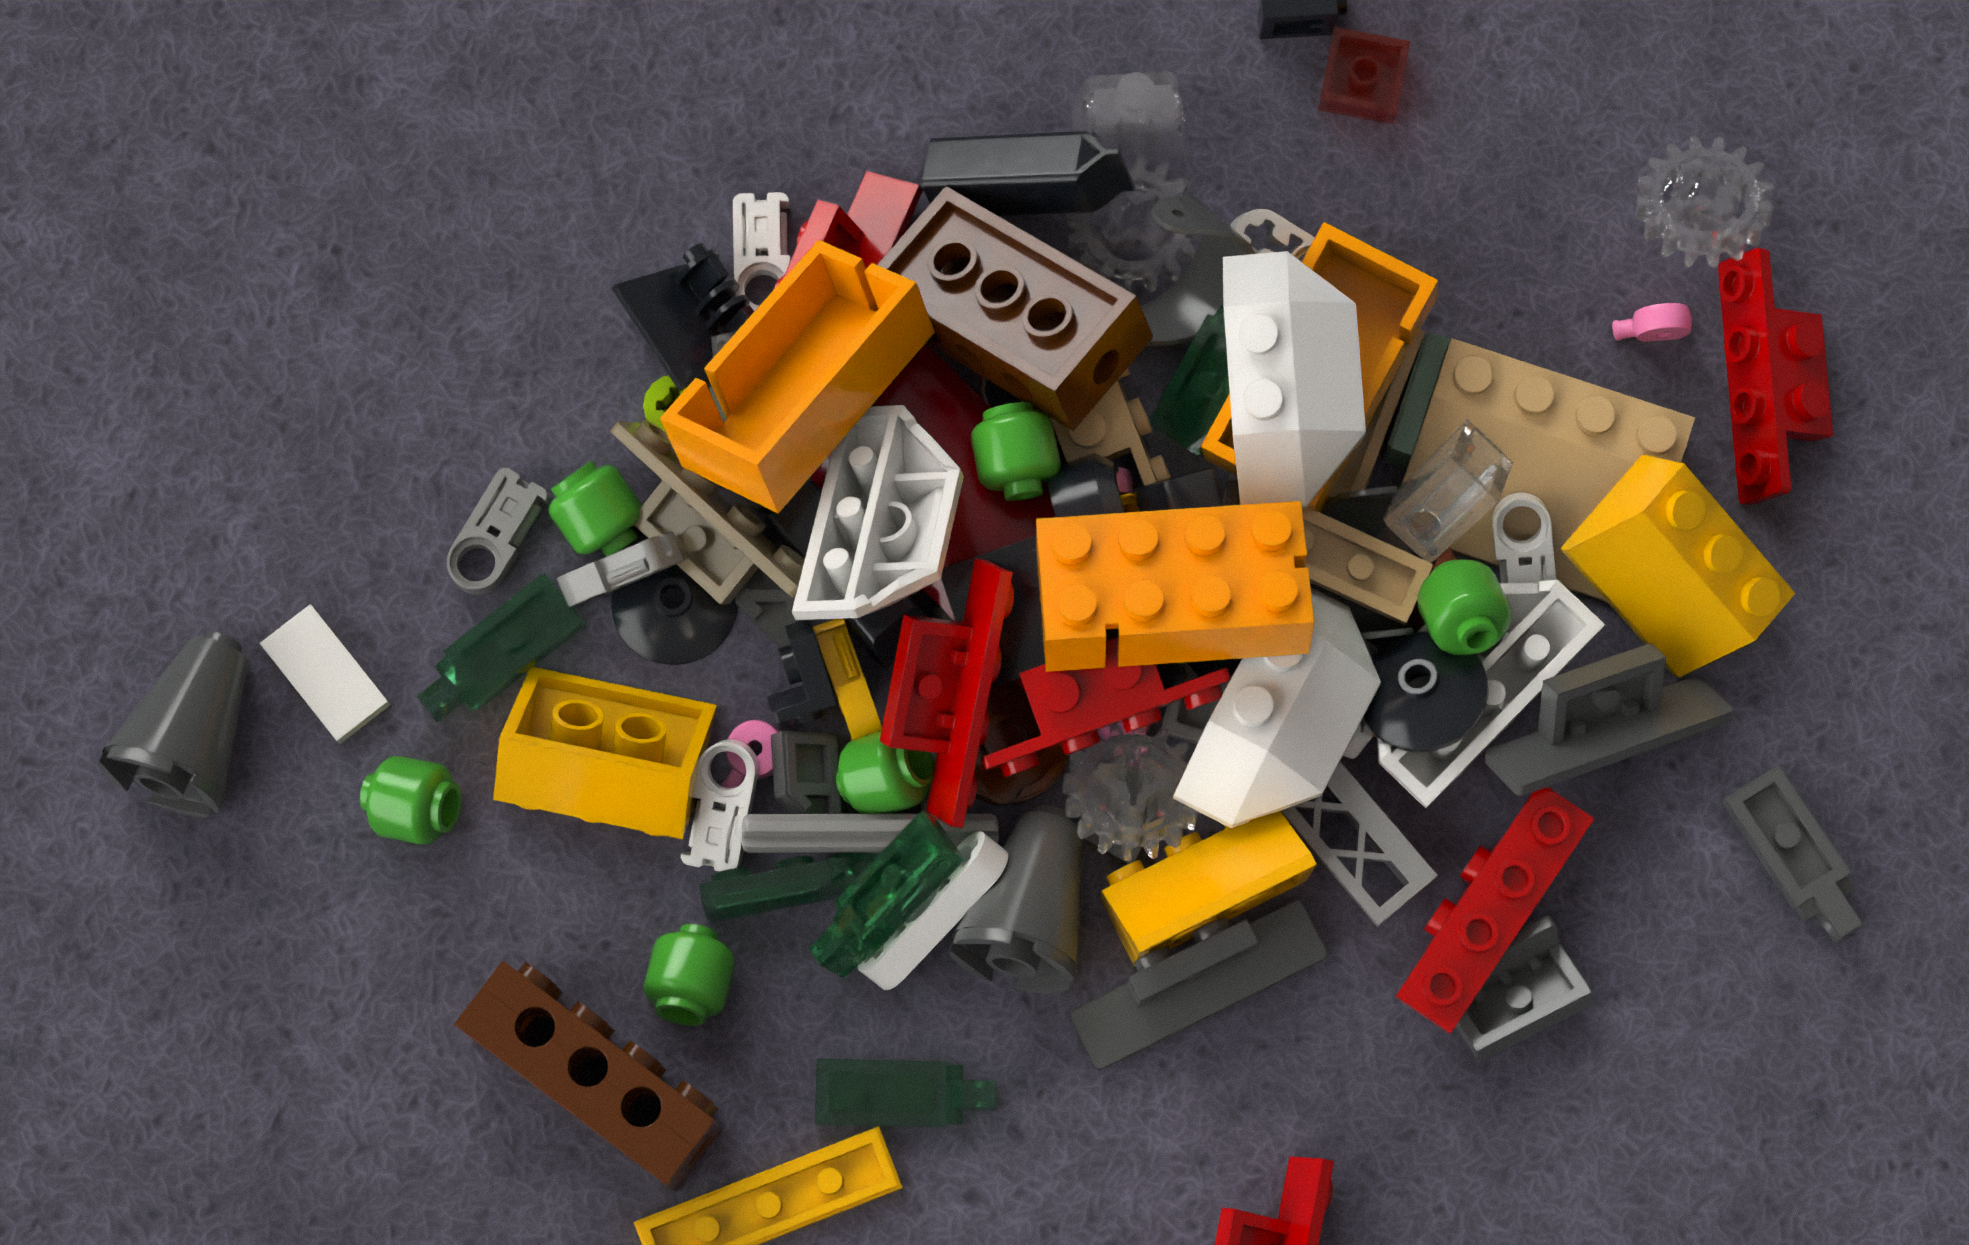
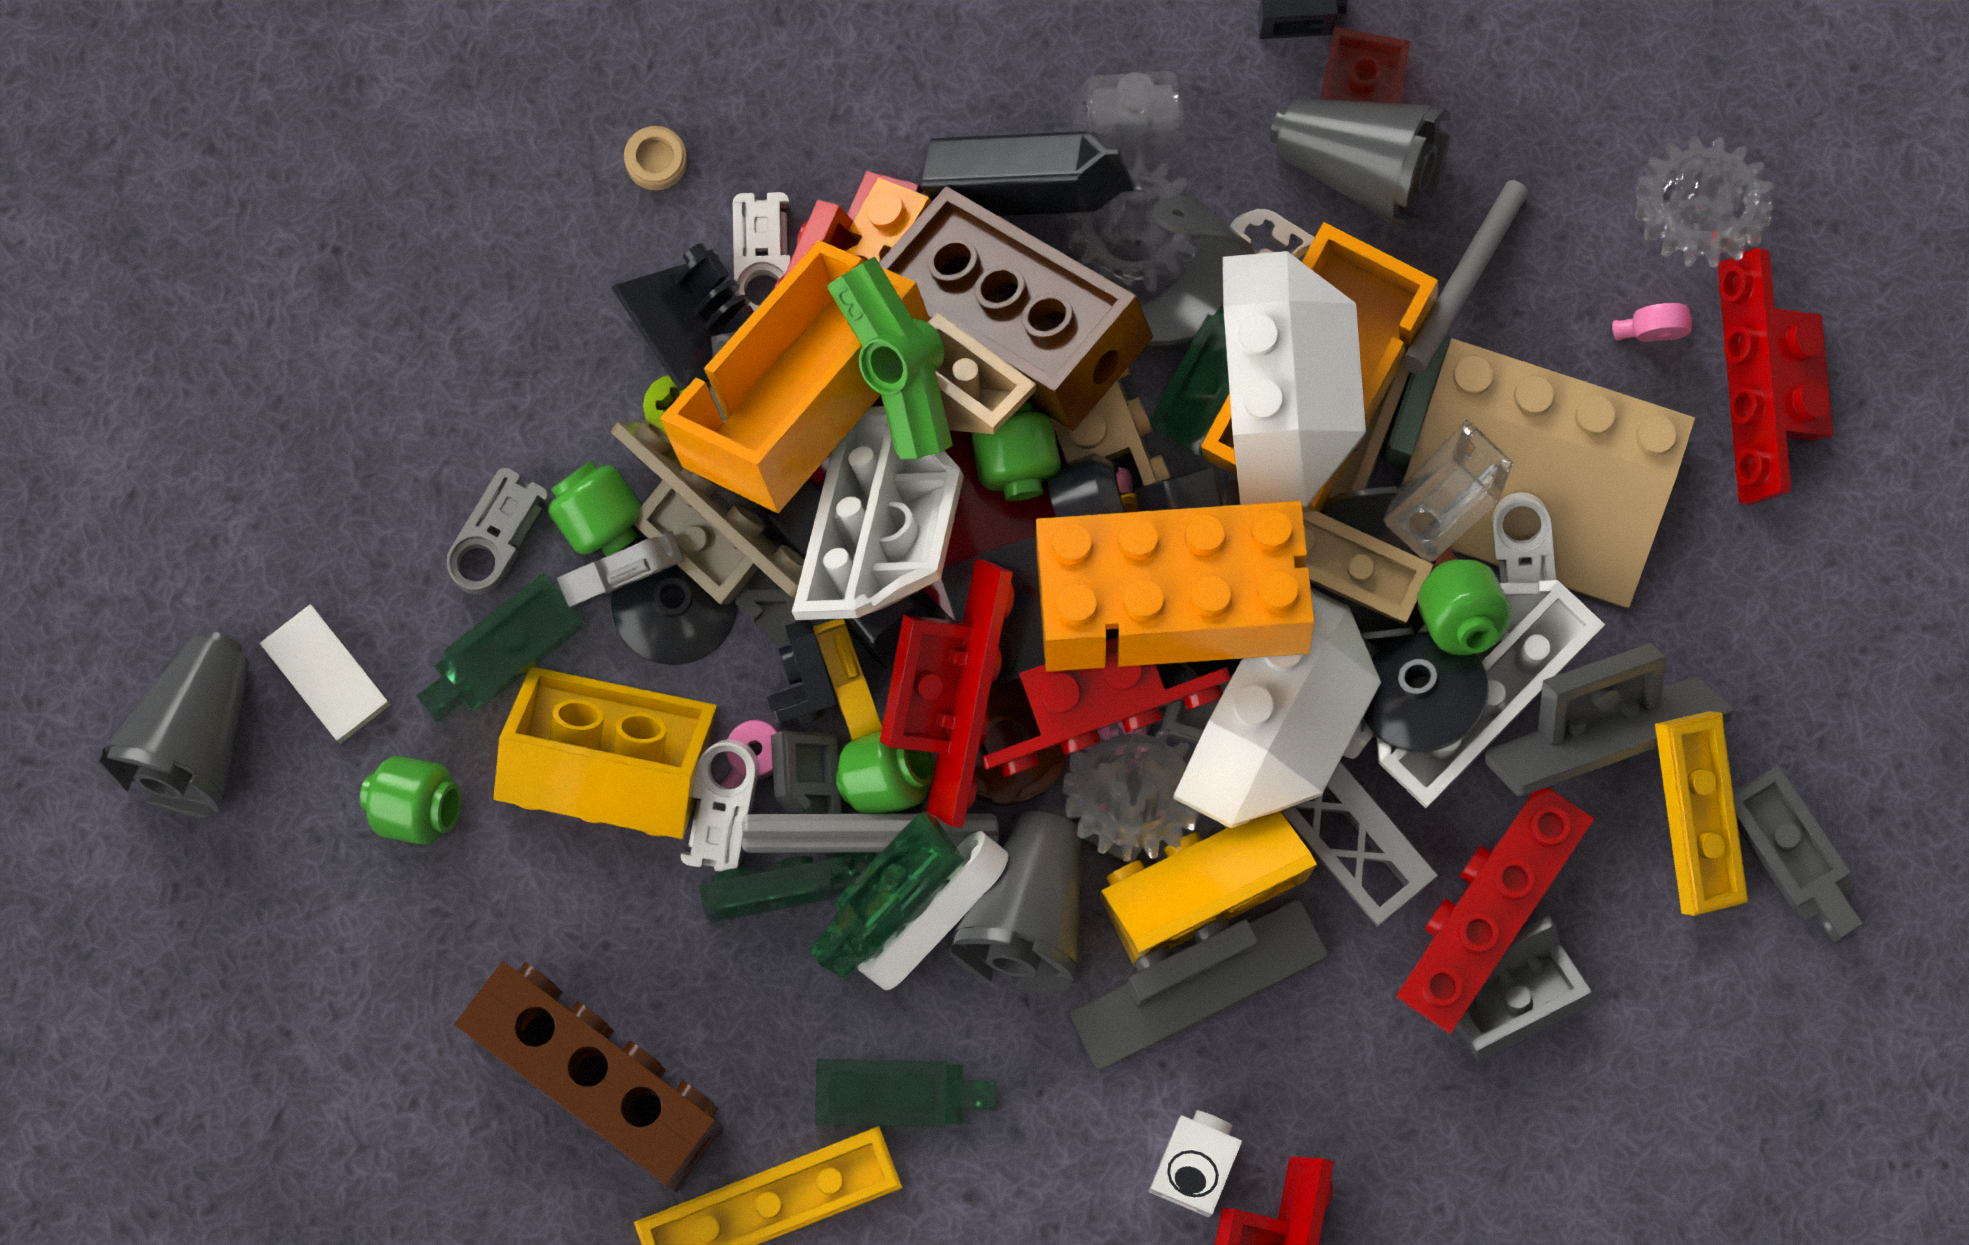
bright green head [643,924,735,1026] -> none
yellow slope [1560,454,1796,677] -> none
none -> tan tile [624,126,687,190]
none -> bright green piece [827,257,953,460]
none -> light orange plate [846,178,932,262]
none -> tan slope [927,312,1036,434]
none -> white brick [1149,1110,1242,1218]
none -> dark grey cone [1270,98,1451,230]
none -> light grey bar [1402,180,1528,374]
none -> yellow tile [1655,711,1748,916]

